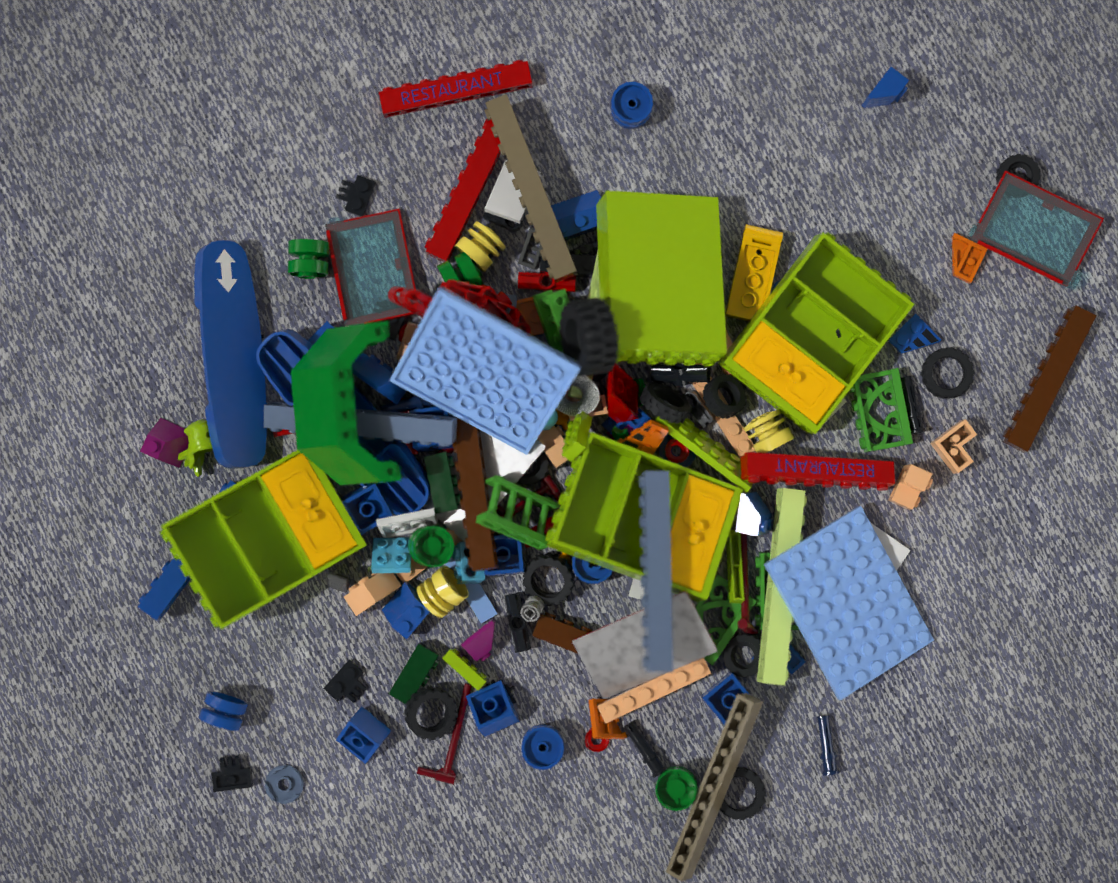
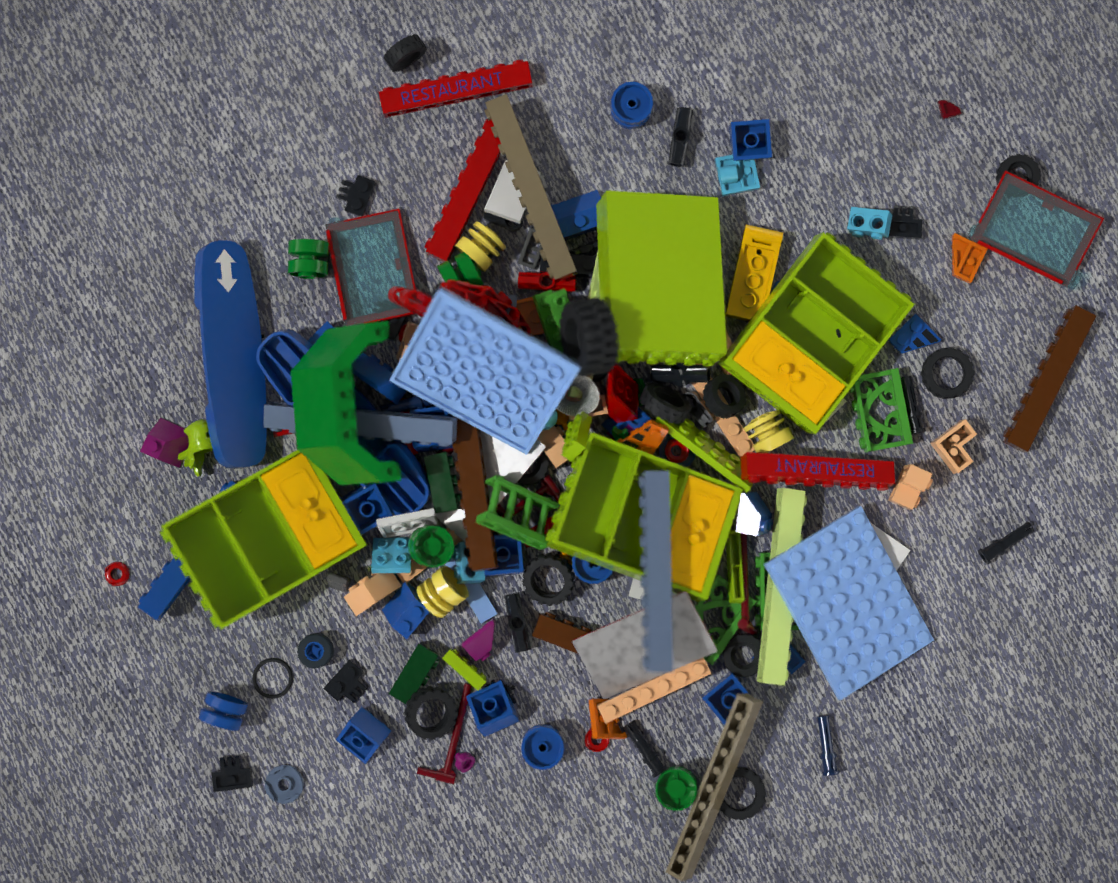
light grey wheel [521,596,544,622] -> none
blue slope [861,67,909,108] -> none
none -> red piece [105,561,130,587]
none -> black tyre [252,658,293,699]
none -> black wheel [297,633,334,669]
none -> black tyre [383,34,427,72]
none -> magenta tile [455,752,475,773]
none -> black piece [668,107,693,167]
none -> medium azure plate [715,155,760,196]
none -> blue slope [729,119,772,161]
none -> medium azure brick [847,207,892,240]
none -> black hinge [884,205,923,240]
none -> dark red tile [937,100,962,120]
none -> black pin [978,521,1034,565]

